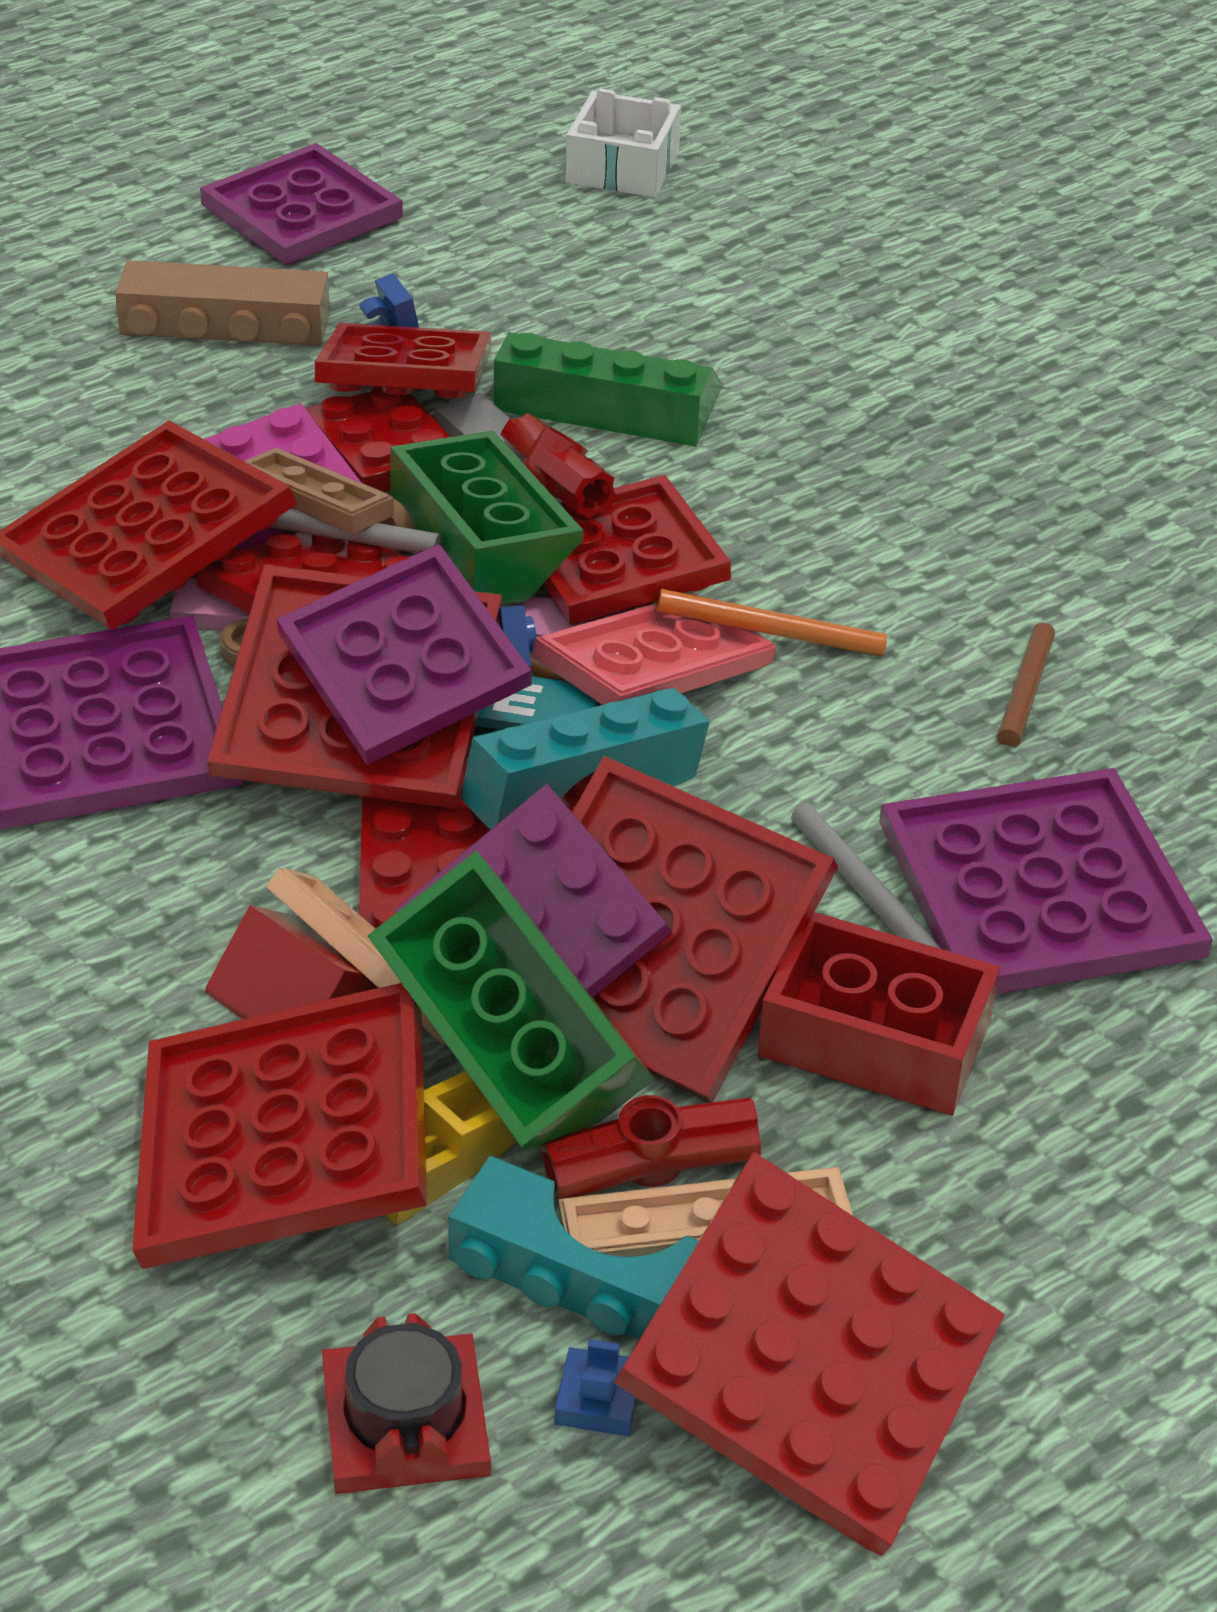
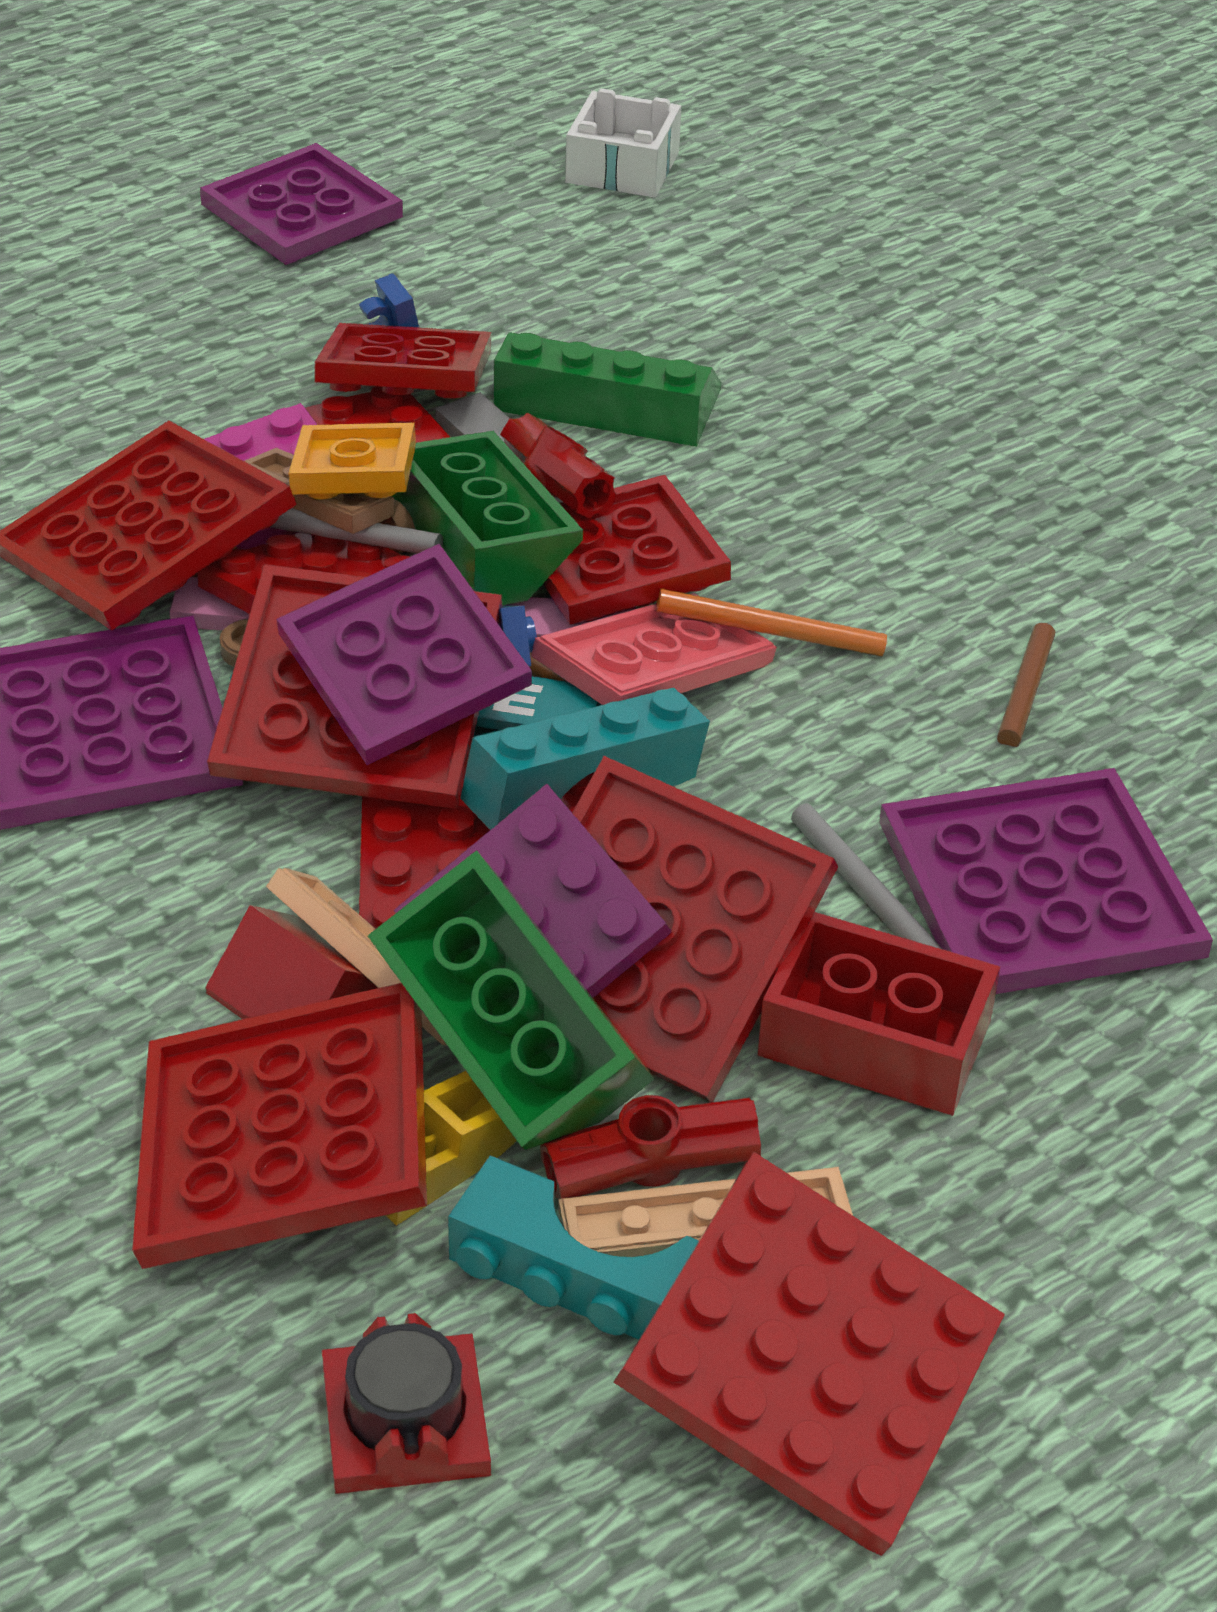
medium nougat brick [115,260,330,346] -> none
blue tile [554,1339,637,1437] -> none
none -> light orange plate [288,423,416,499]

